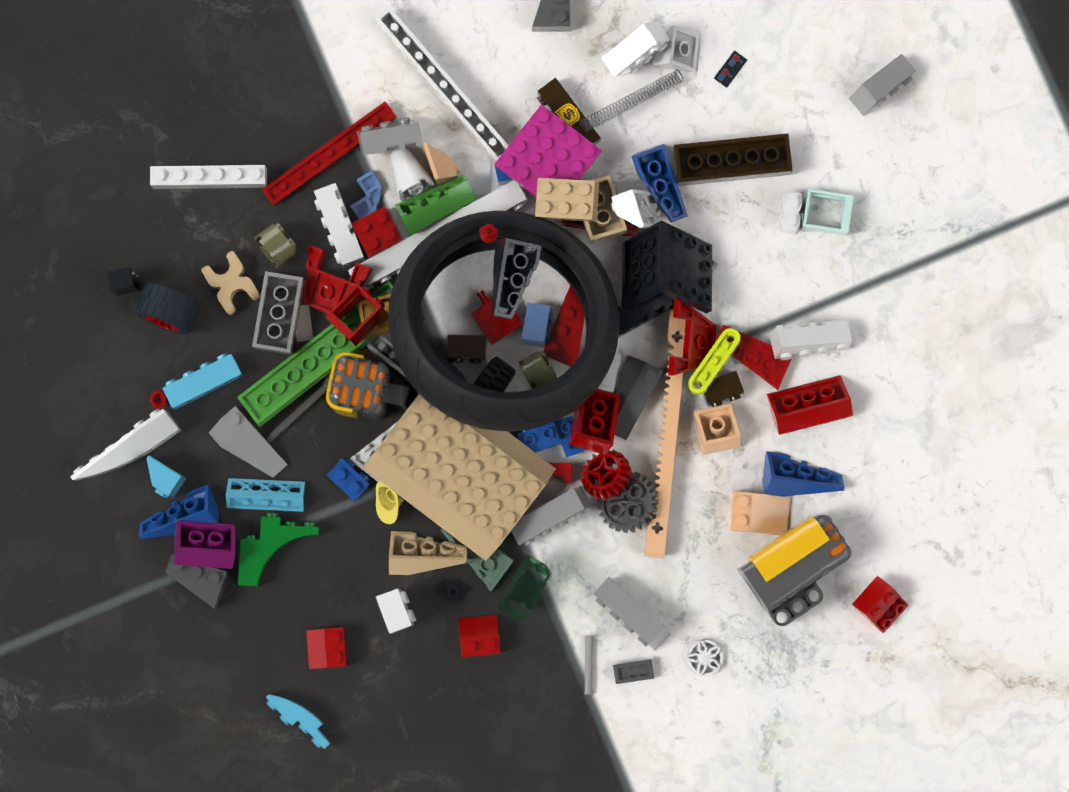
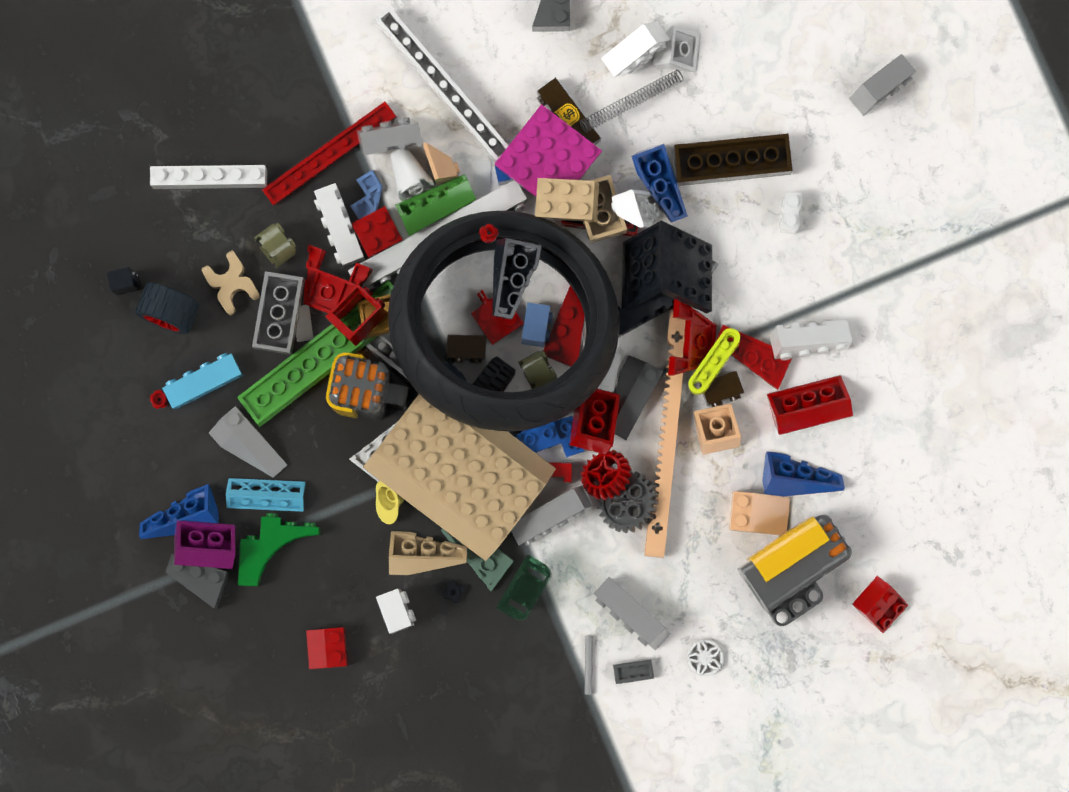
white wedge [71,409,181,481] -> none
medium azure slope [147,456,186,498] -> none
dark grey piece [266,374,330,442] -> none
medium azure slope [266,694,331,749] -> none
blue bracket [327,458,370,502] -> none
red slope [459,615,501,657] -> none
black sticker [714,51,747,88] -> none
light aqua window [800,189,854,236] -> none

